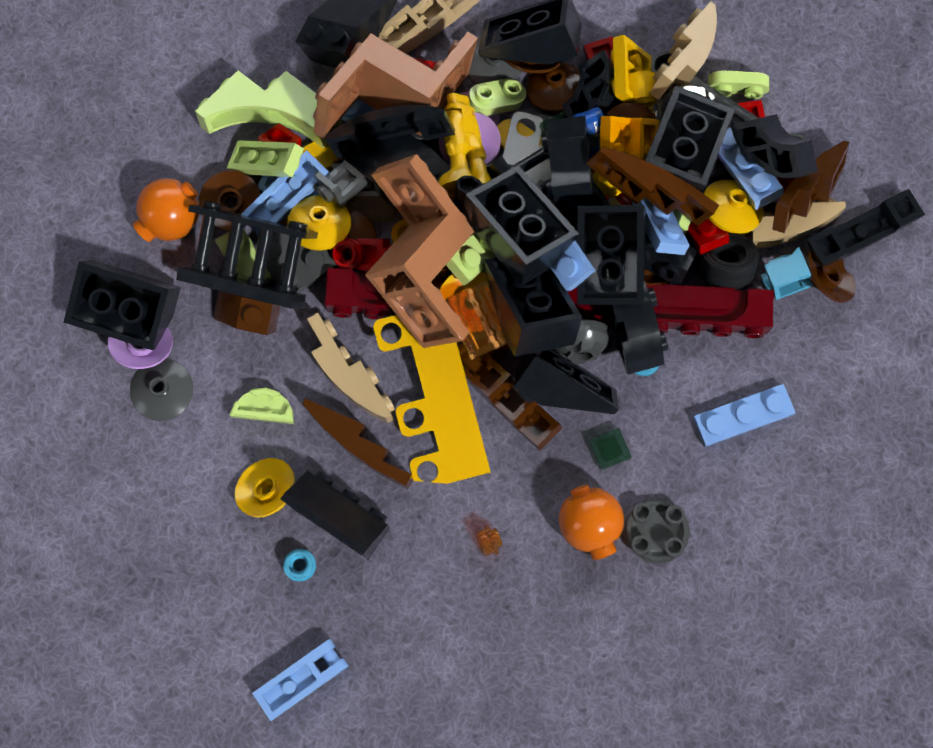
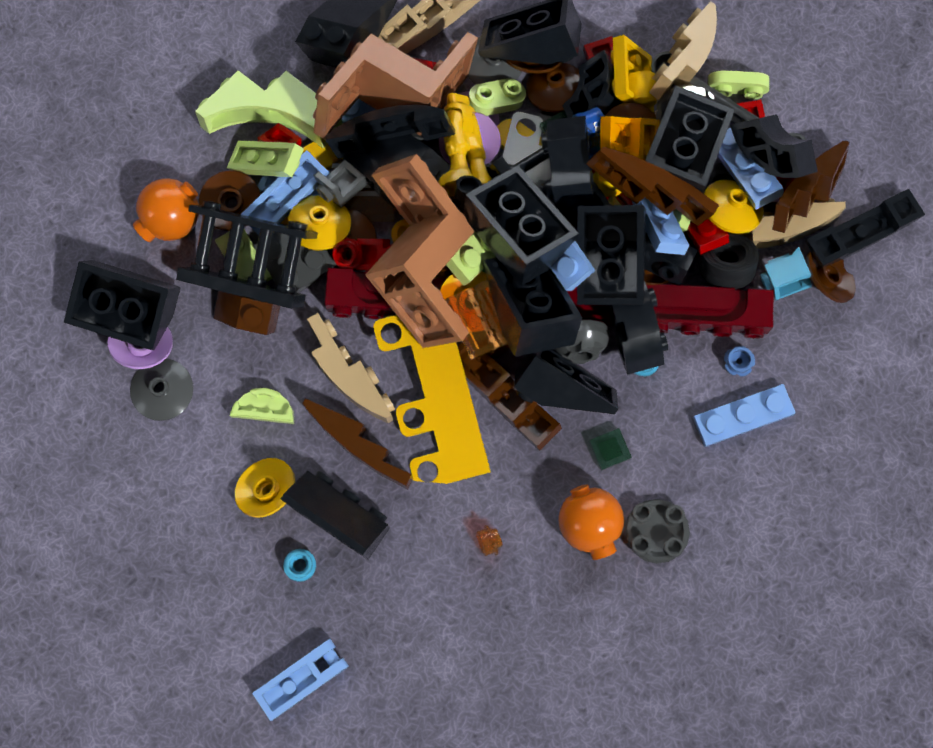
none -> medium blue plate [724,346,755,377]

